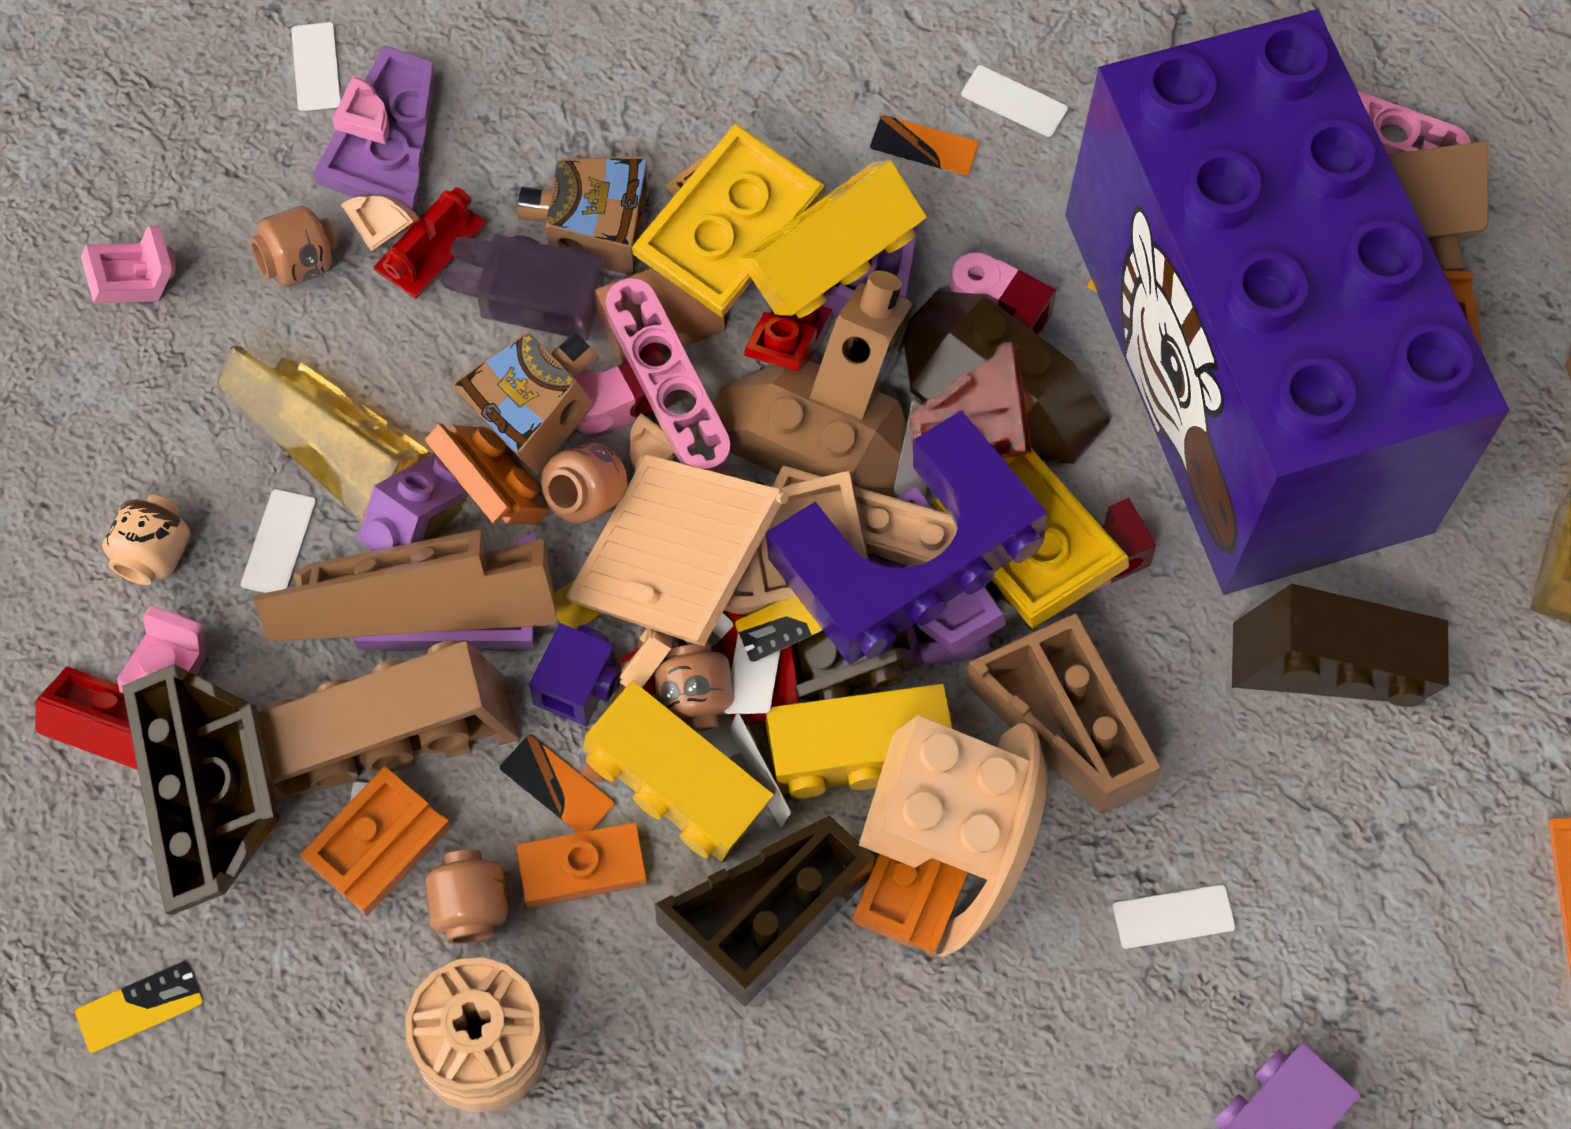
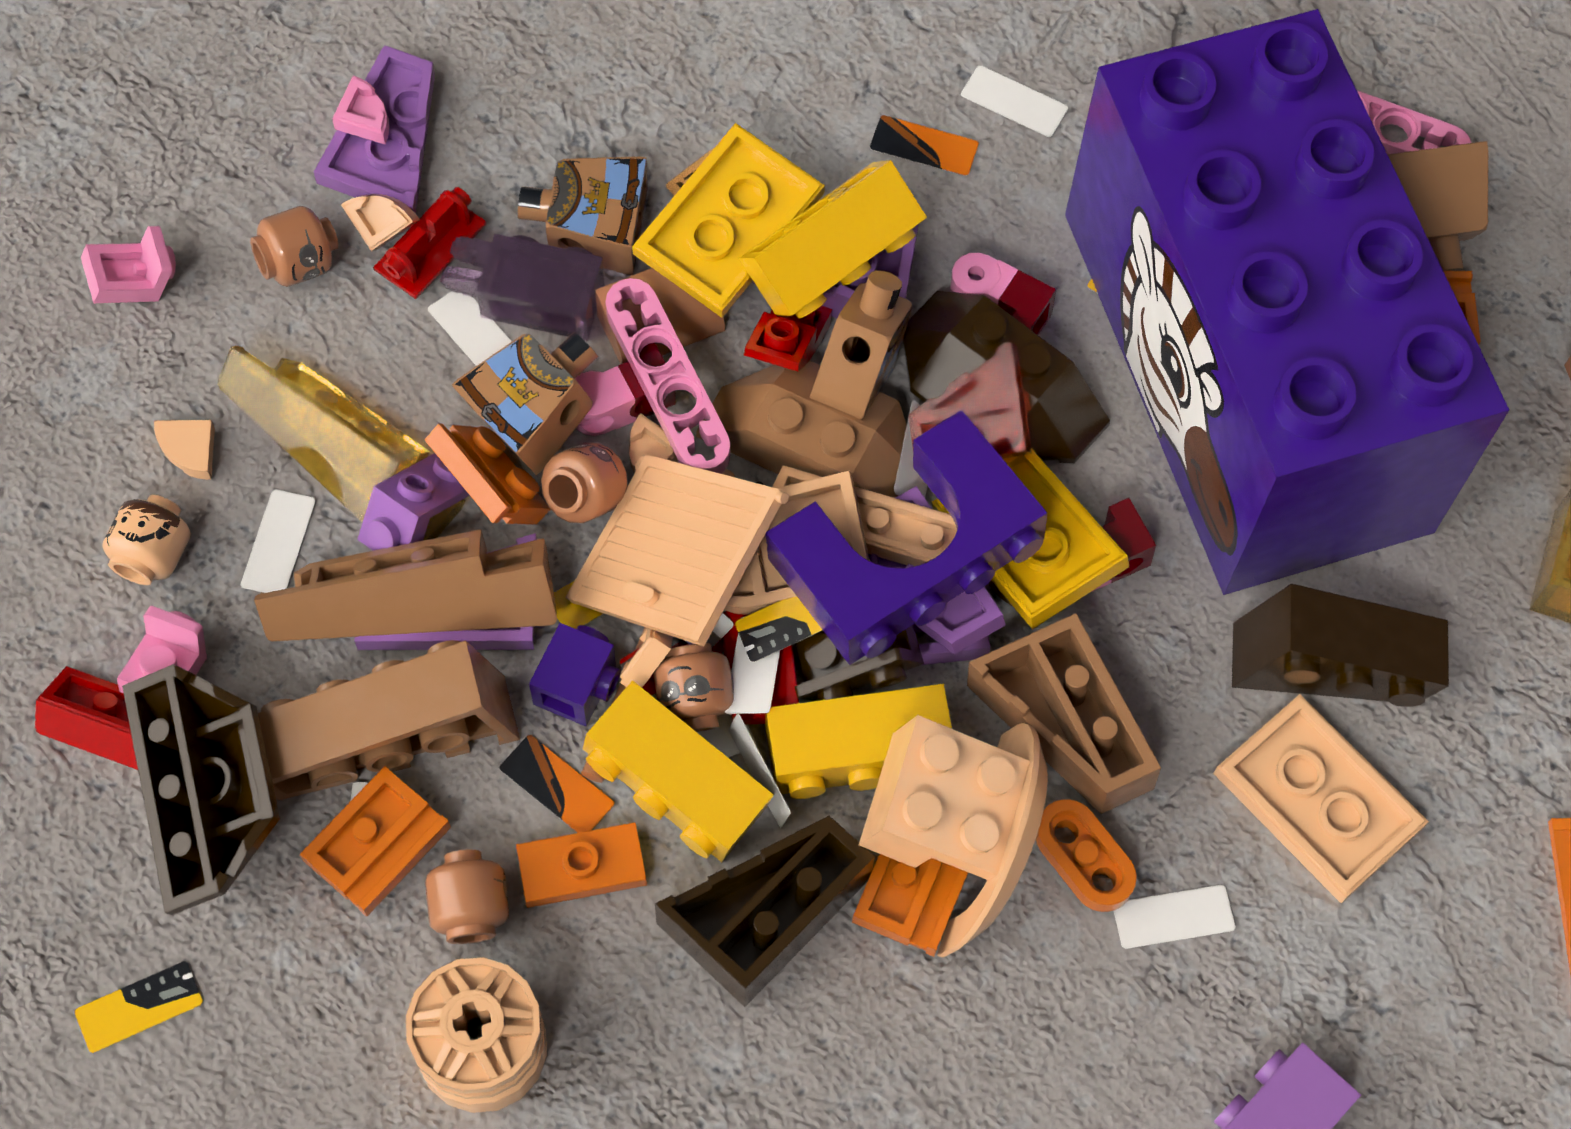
white sticker [291,22,341,112] -> none
none -> light nougat tile [154,420,215,480]
none -> white sticker [428,286,512,366]
none -> orange plate [1036,799,1136,912]
none -> light nougat tile [1213,694,1429,904]

